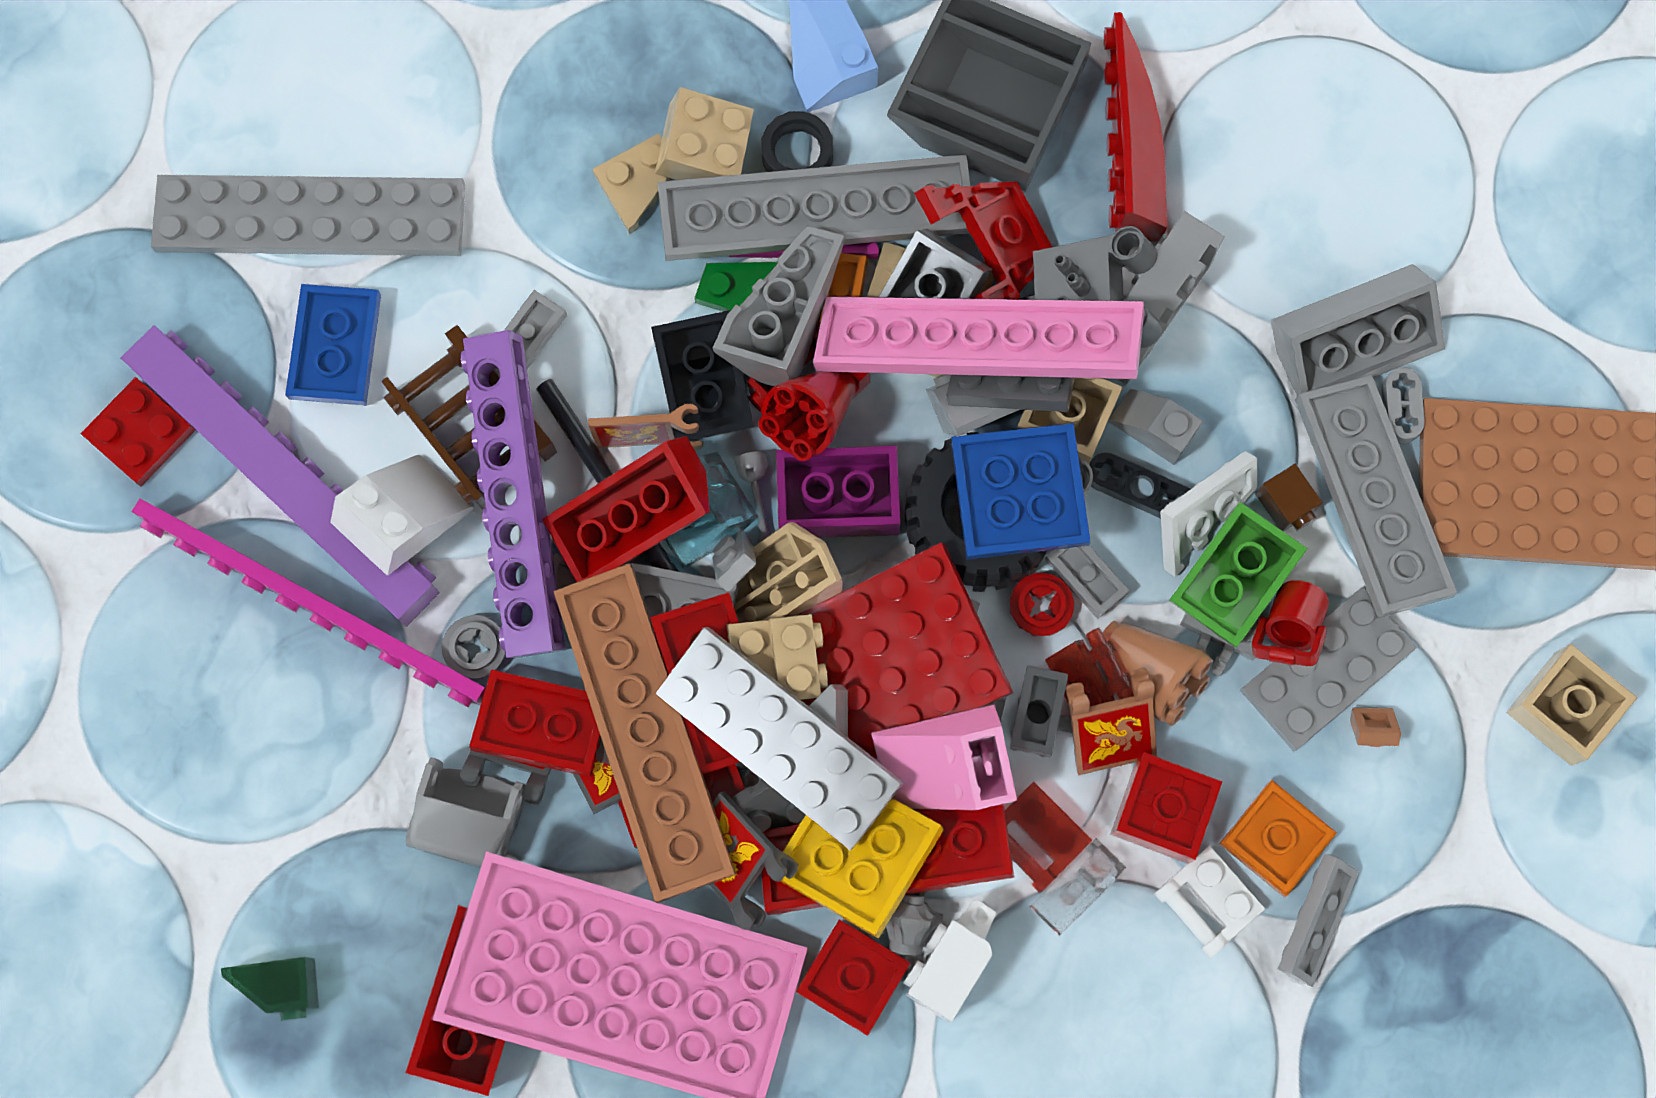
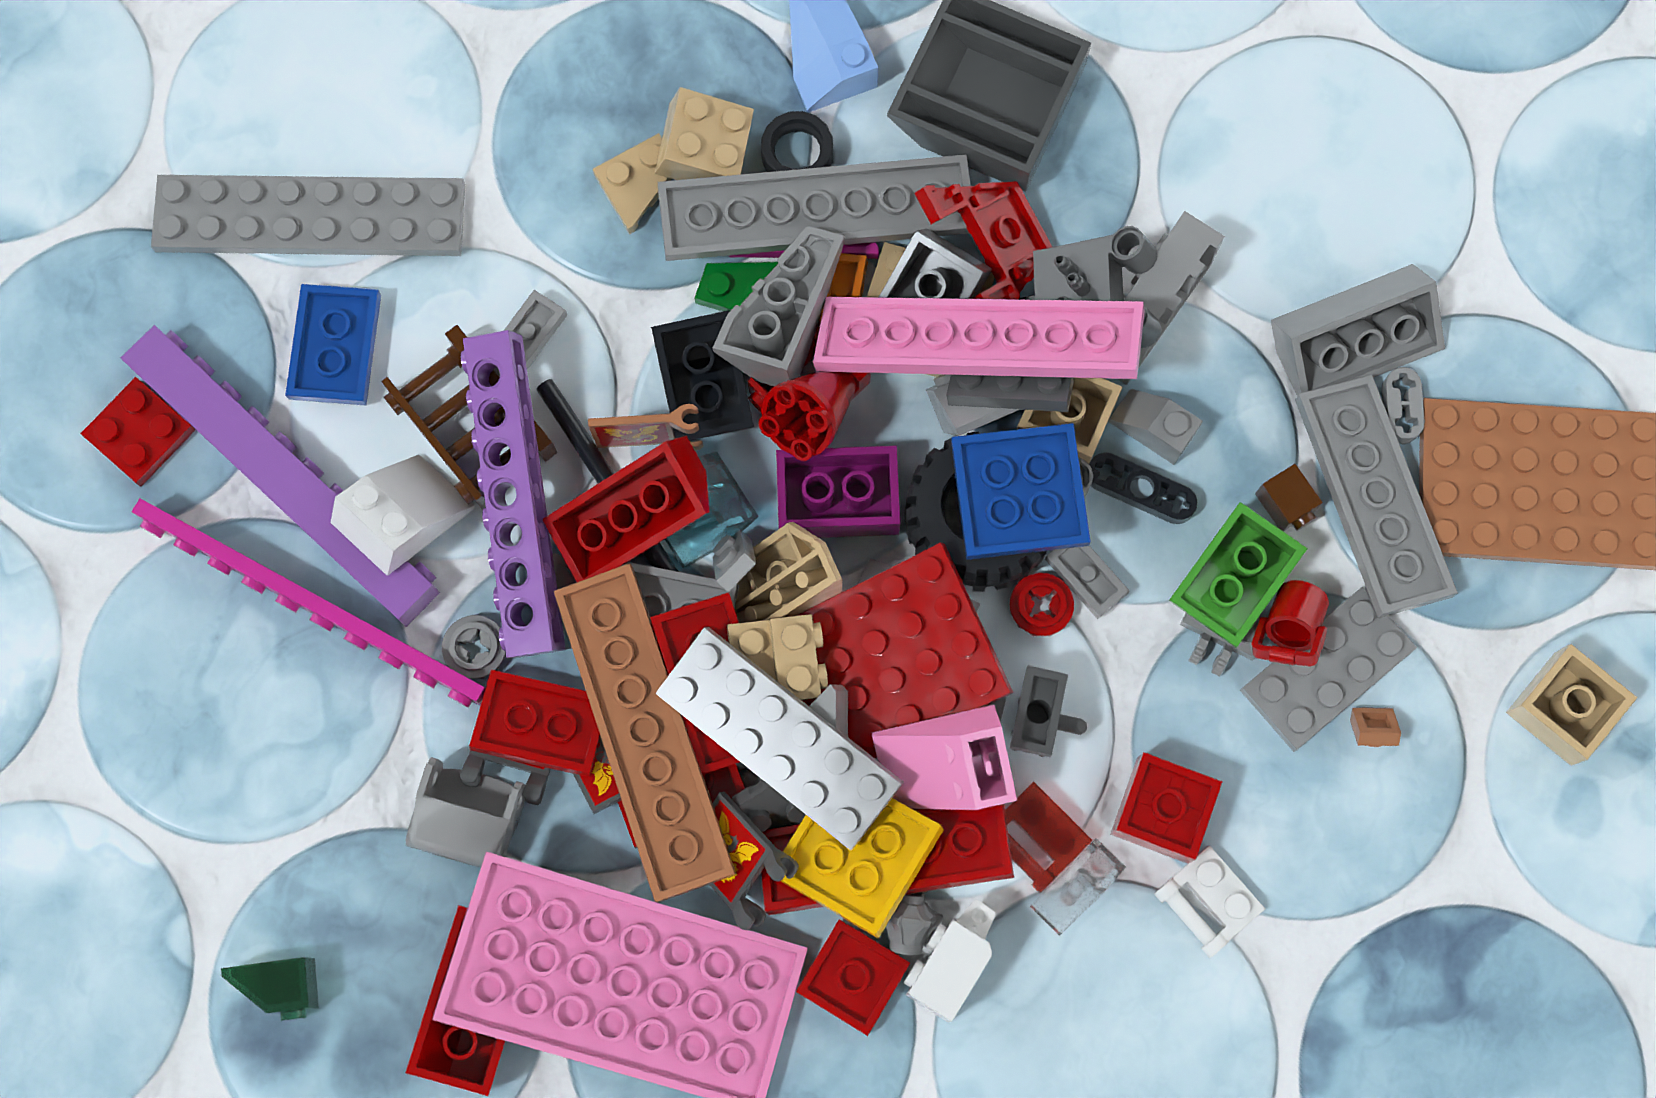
light grey hinge [734,451,771,544] -> none
clear red plate [1045,627,1134,706] -> none
flag [1066,668,1157,775] -> none
nougat cone [1097,621,1213,726] -> none
red wedge [1103,12,1167,242] -> none
white wing [1160,451,1257,577] -> none
orange plate [1219,780,1337,897] -> none
light grey plate [1278,854,1359,987] -> none

